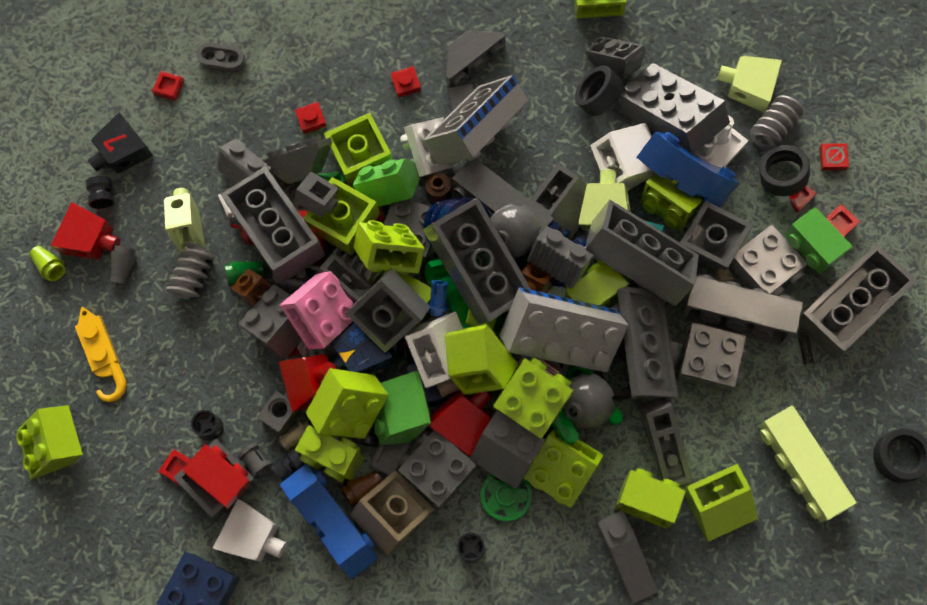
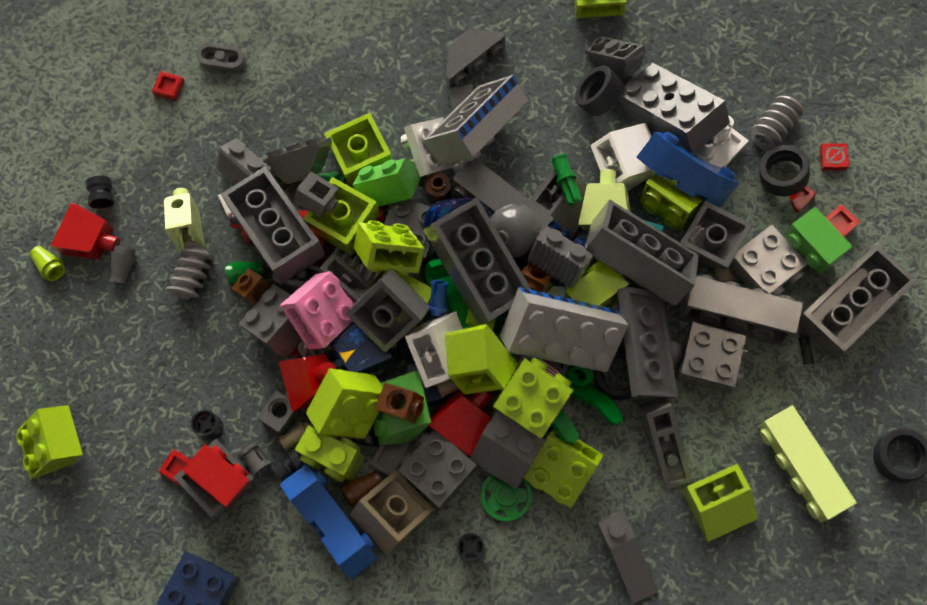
yellow plate [75,307,127,402] -> none
black torso [87,113,153,174] -> none
white torso [213,499,287,562] -> none
red plate [295,102,327,134] -> none
red plate [390,66,421,98] -> none
dark grey cylinder [561,373,615,430] -> none
lime brick [614,468,686,529] -> none
yellowish green torso [717,56,781,112] -> none
none -> reddish brown brick [375,382,424,424]
none -> green axle [551,154,582,206]

